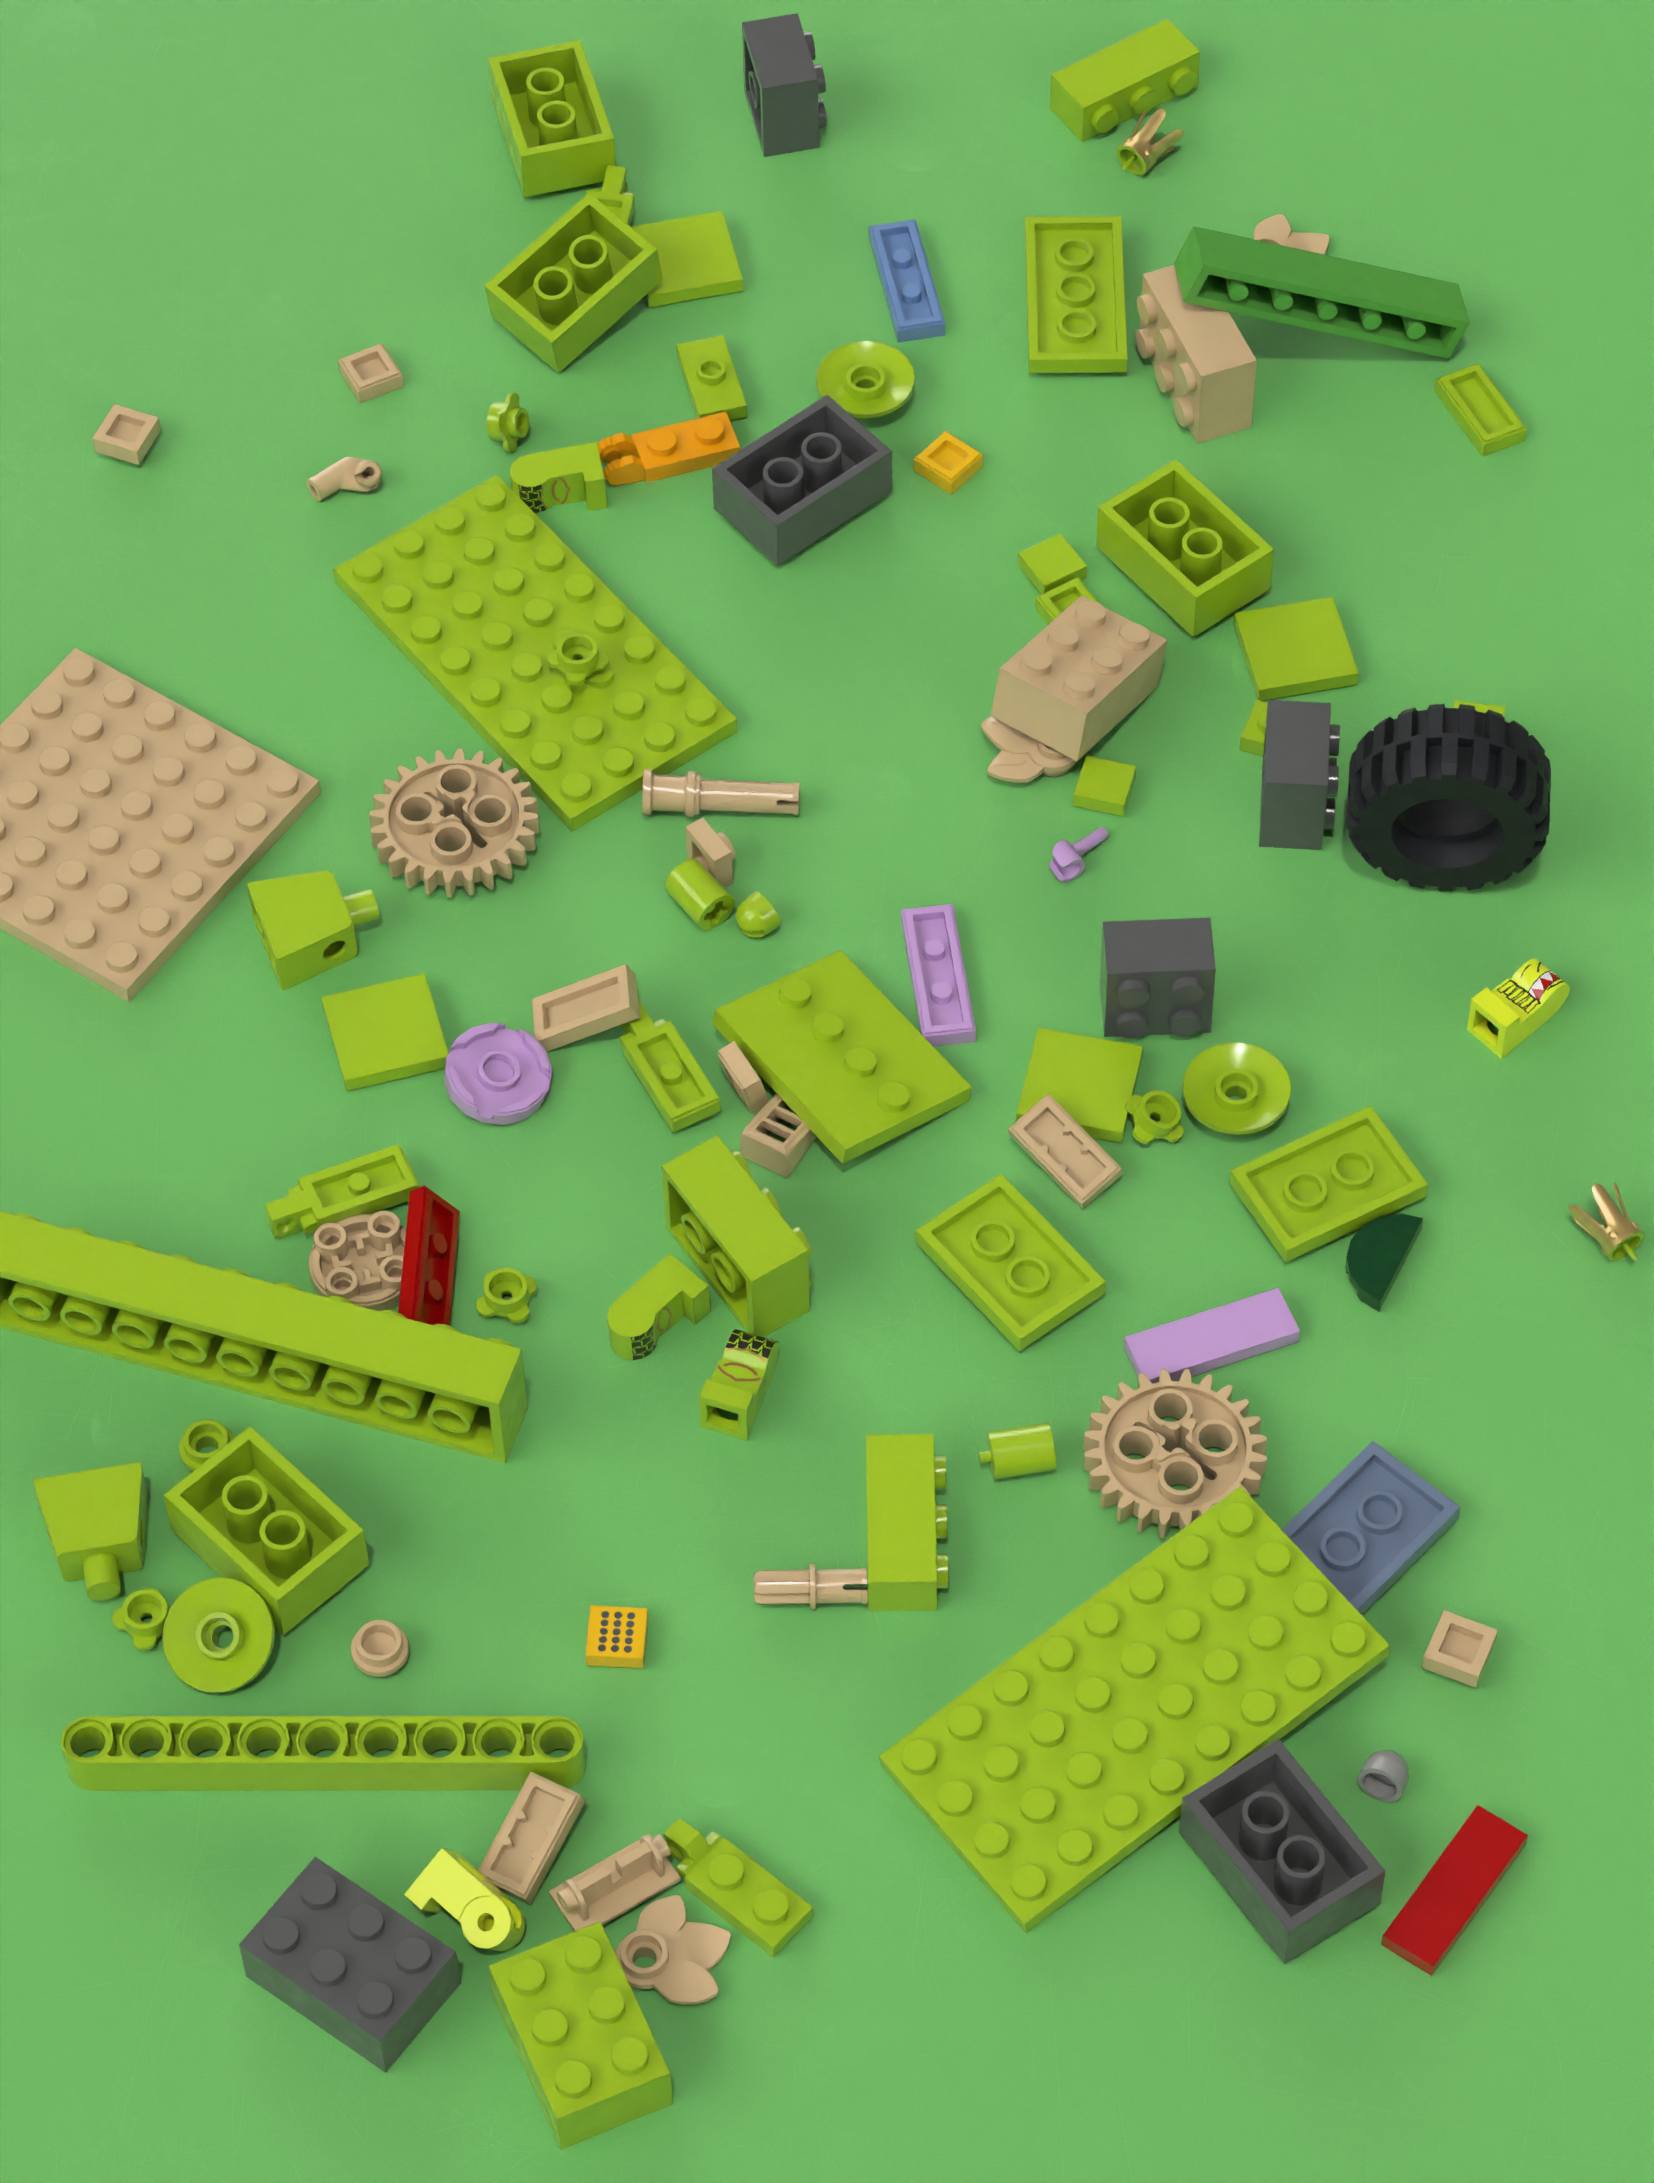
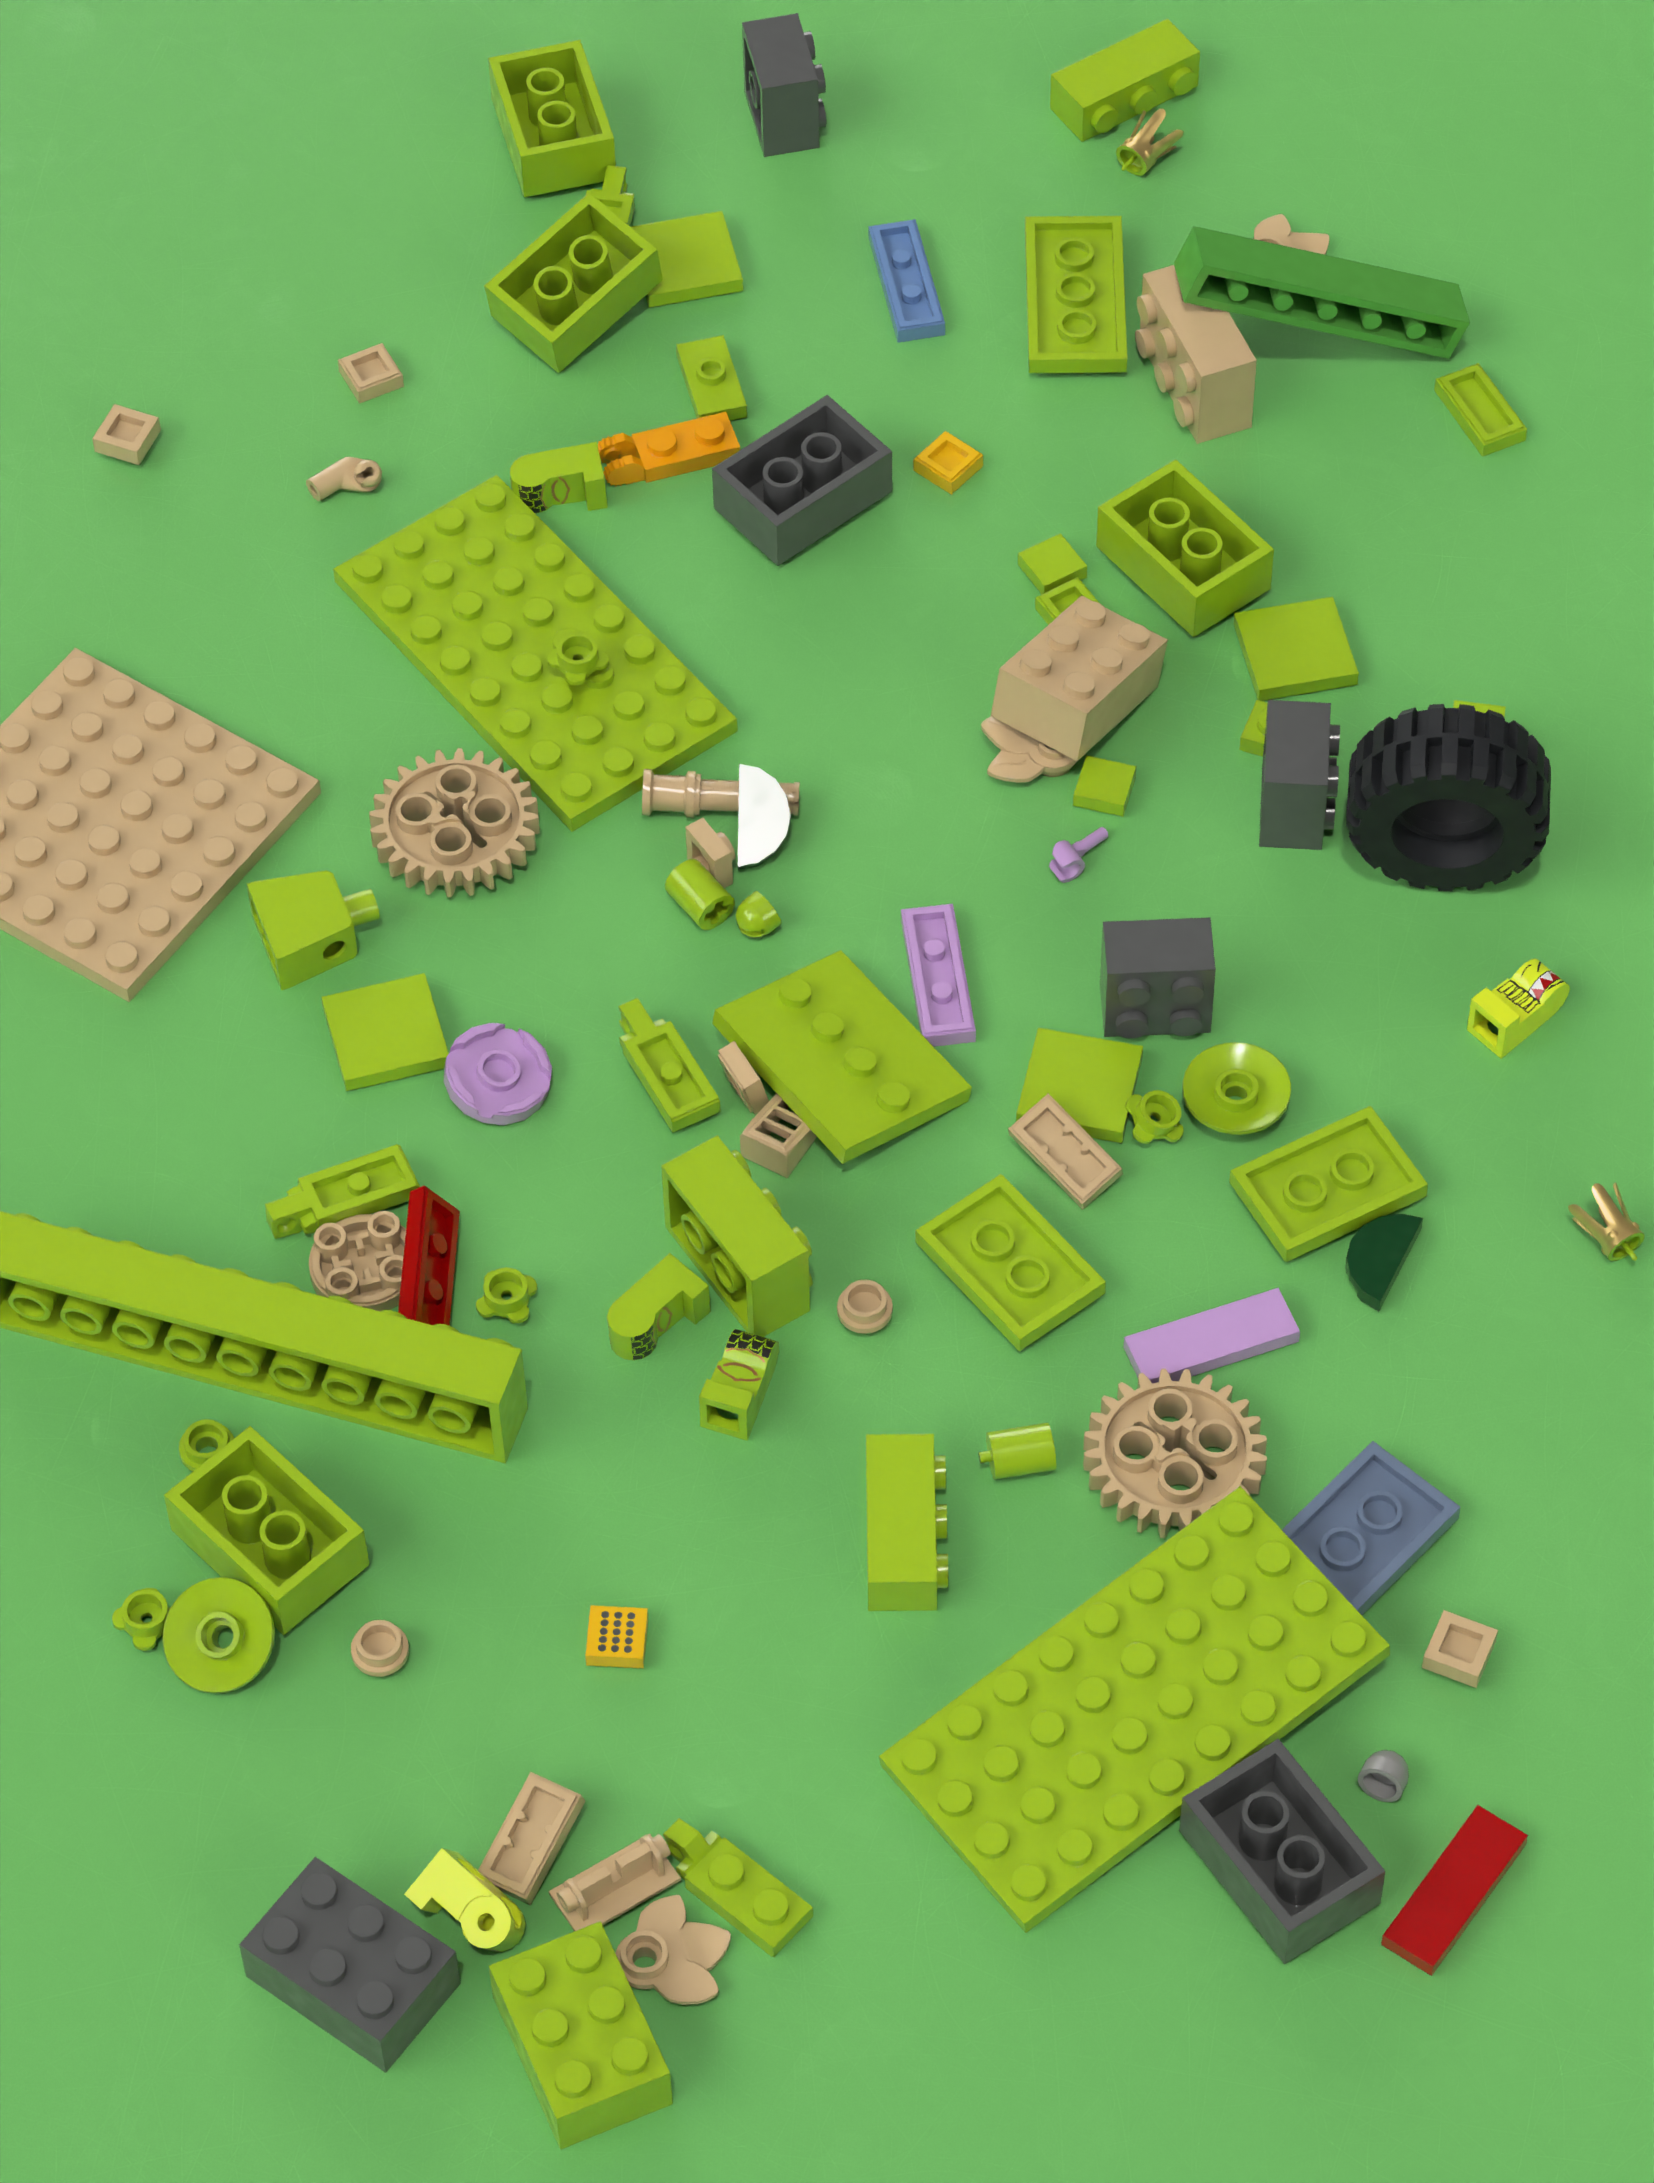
lime torso [33,1462,148,1601] -> none
lime beam [61,1716,586,1791] -> none
lime plate [486,393,529,452] -> none
tan tile [532,964,640,1052] -> none
tan axle [754,1563,868,1610] -> none
lime dish [816,341,915,418] -> none
none -> tile [738,764,791,870]
none -> tan plate [837,1280,893,1334]

